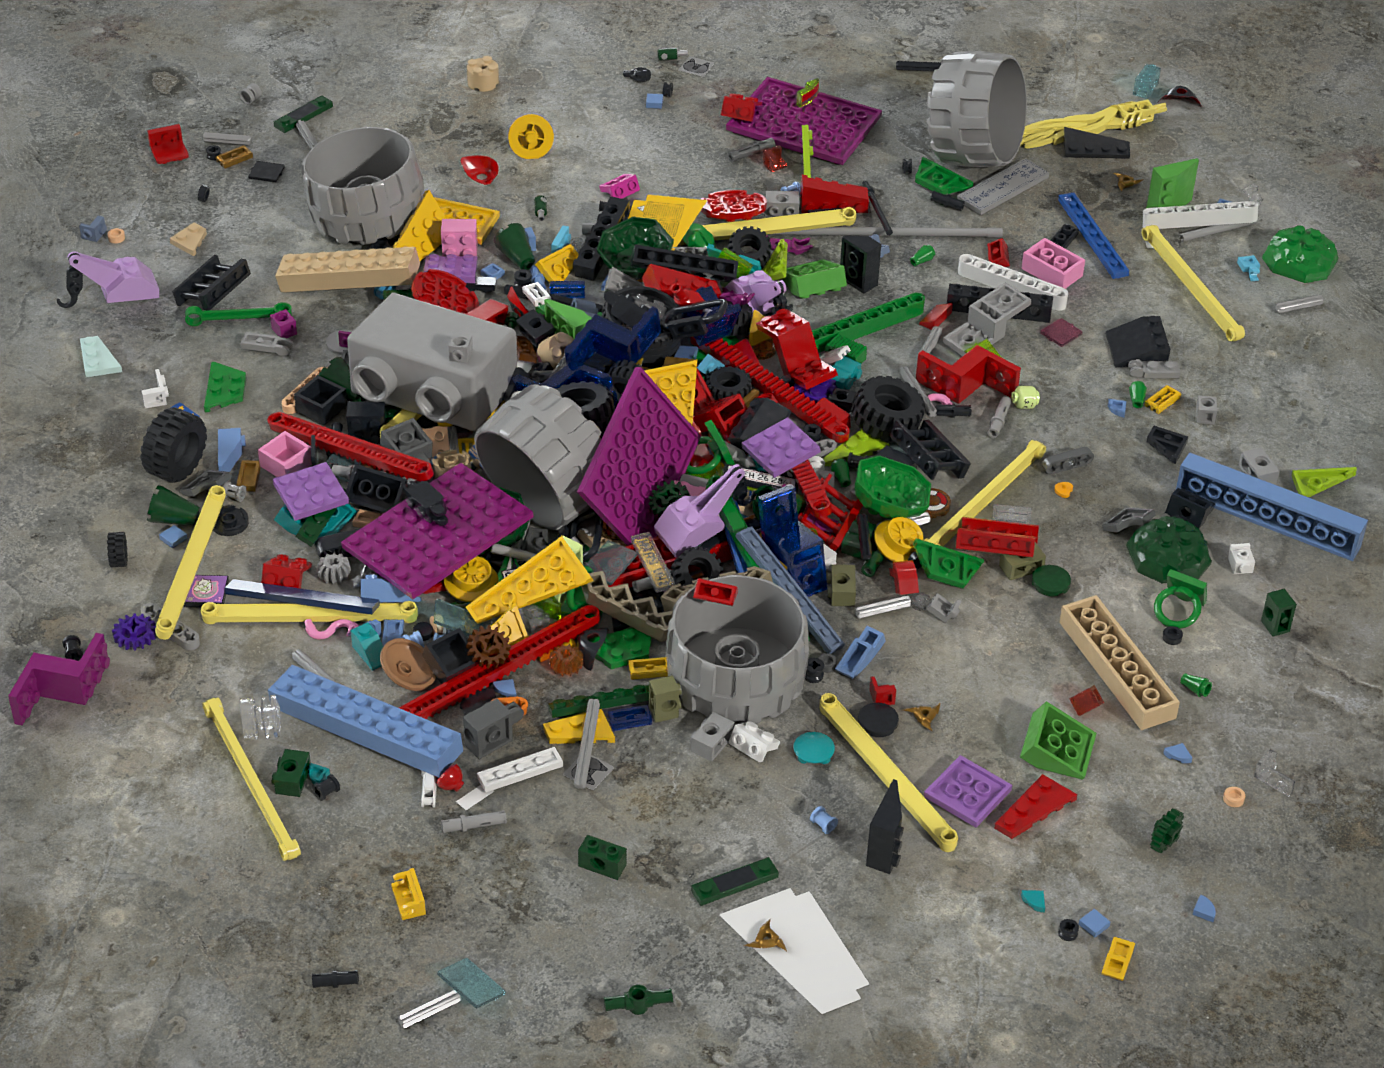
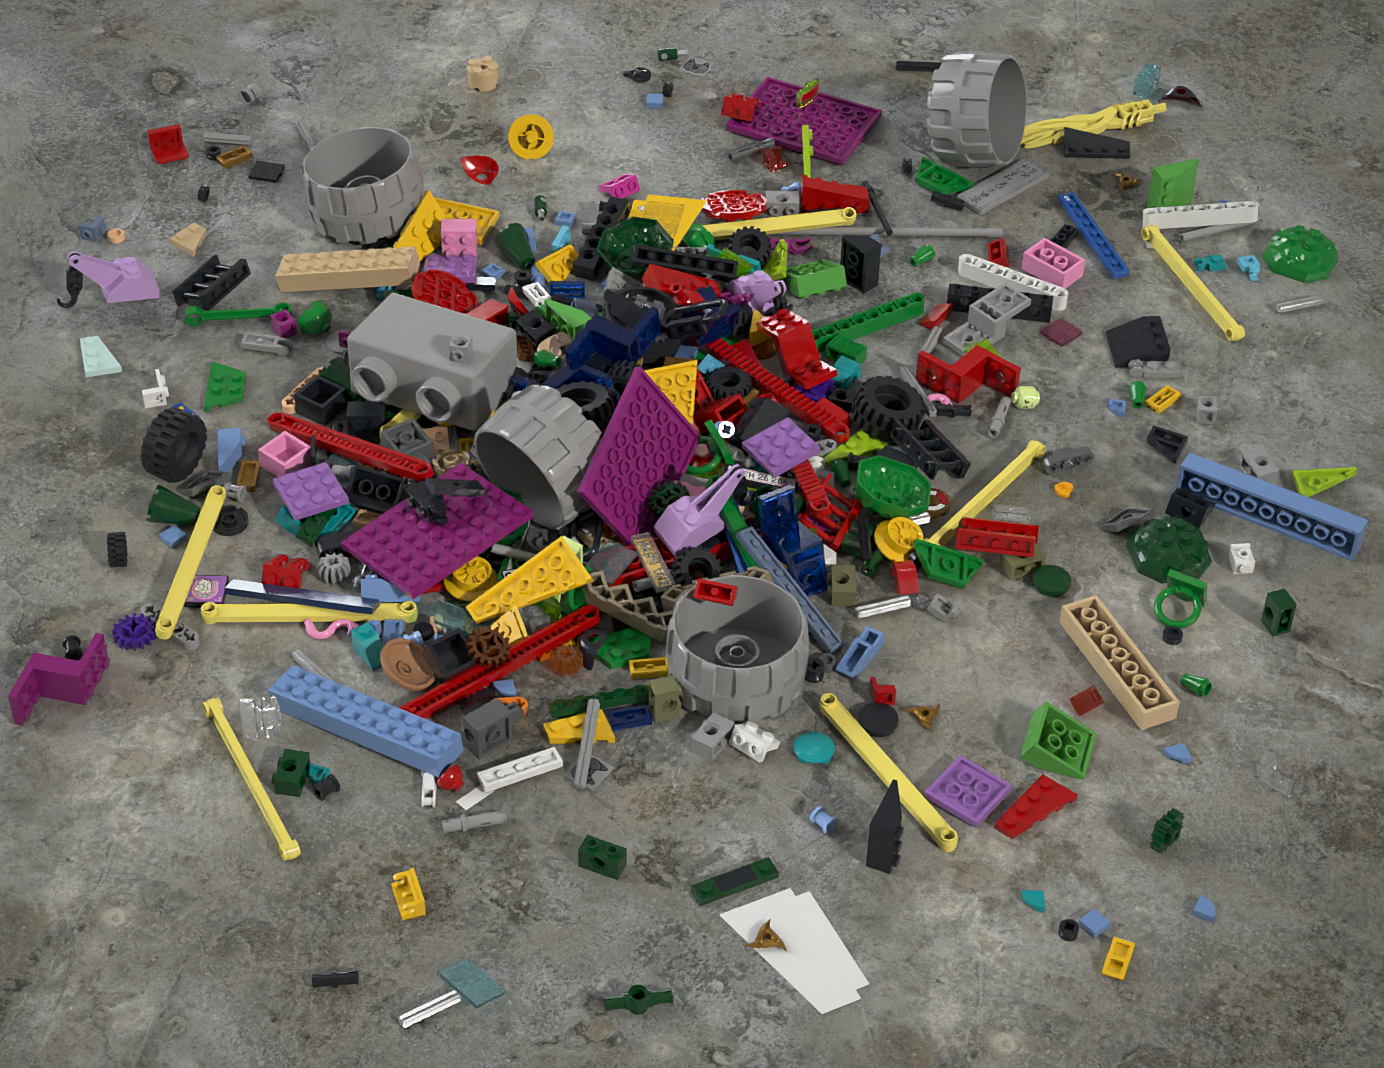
dark green plate [273,95,333,133] -> none
white tile [820,345,851,364] -> none
light nougat tile [1223,787,1245,807] -> none
none -> green cylinder [297,300,332,336]
none -> black tile [425,478,485,498]
none -> green cone [534,349,562,368]
none -> medium blue tile [555,211,576,228]
none -> bush [714,421,734,438]
none -> teal plate [1194,254,1227,272]

